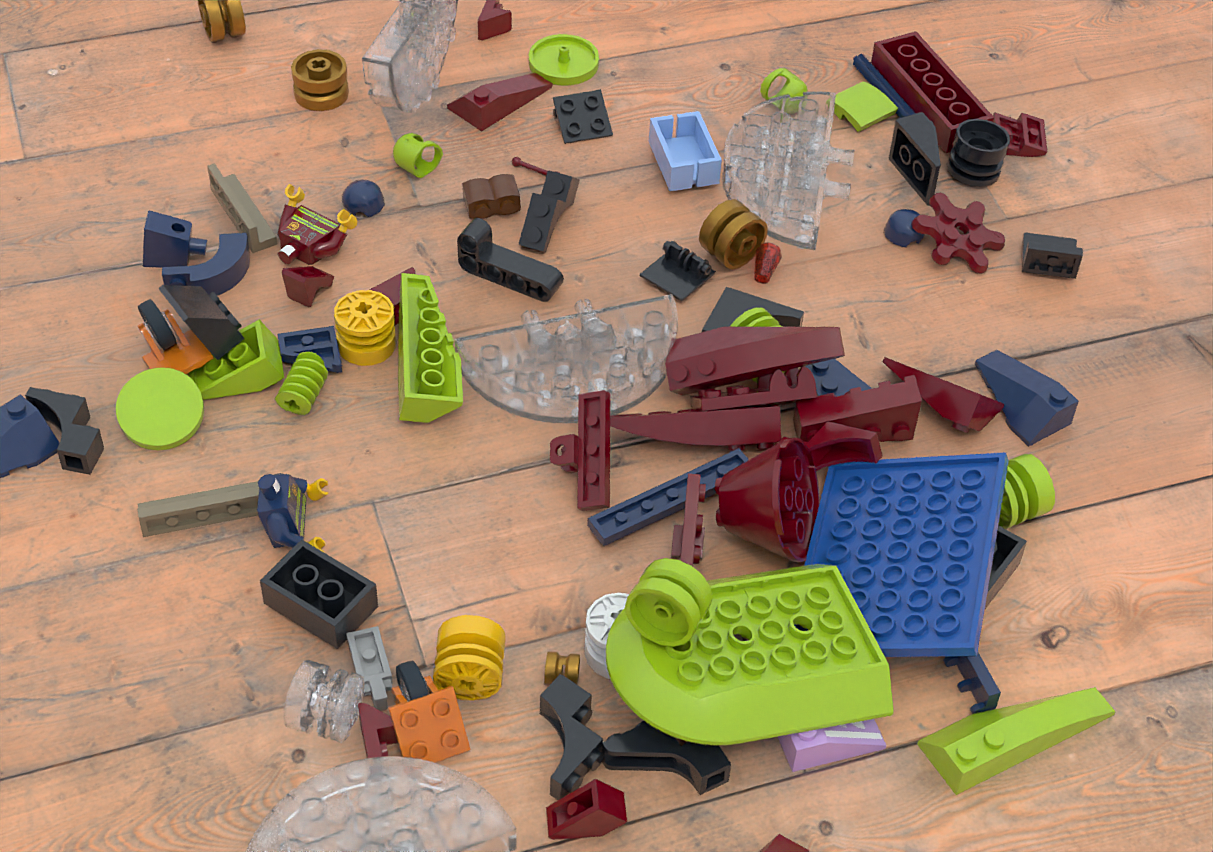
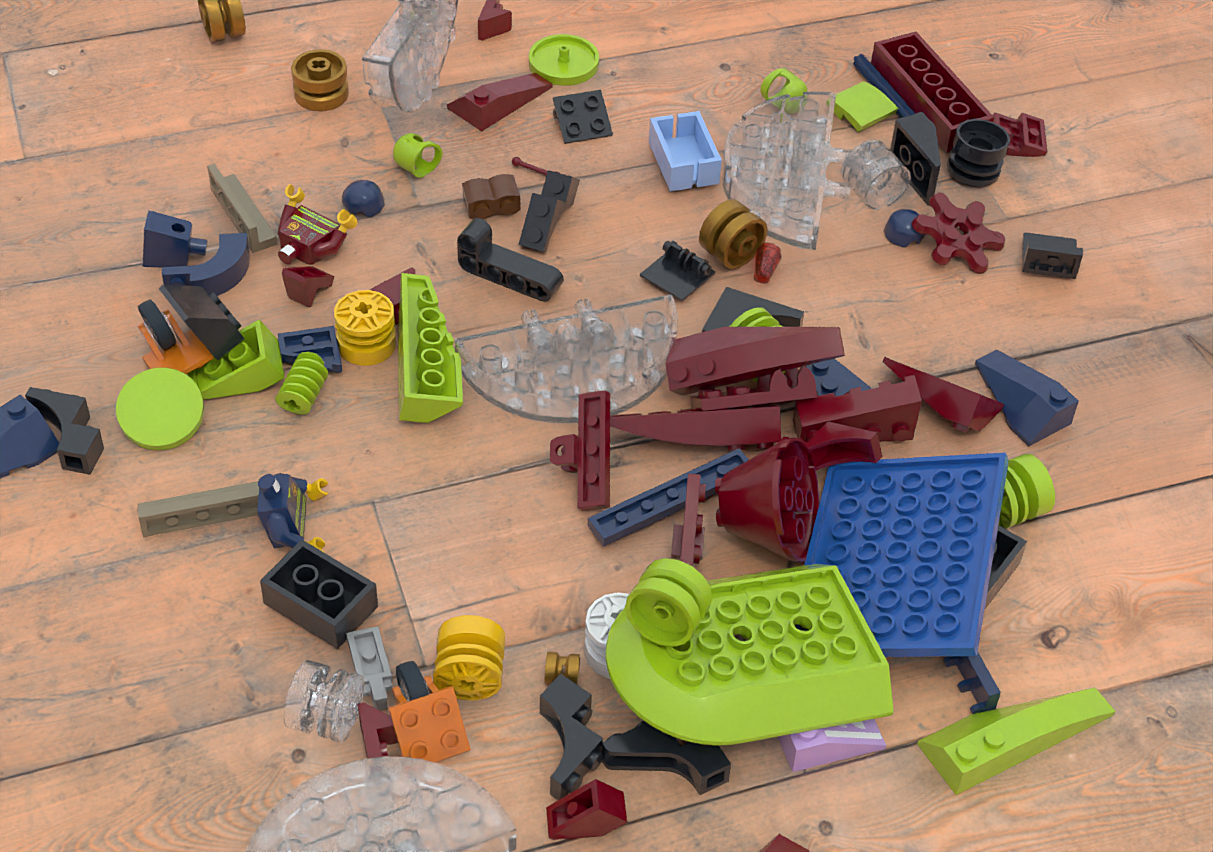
none -> clear wheel [840,139,911,210]

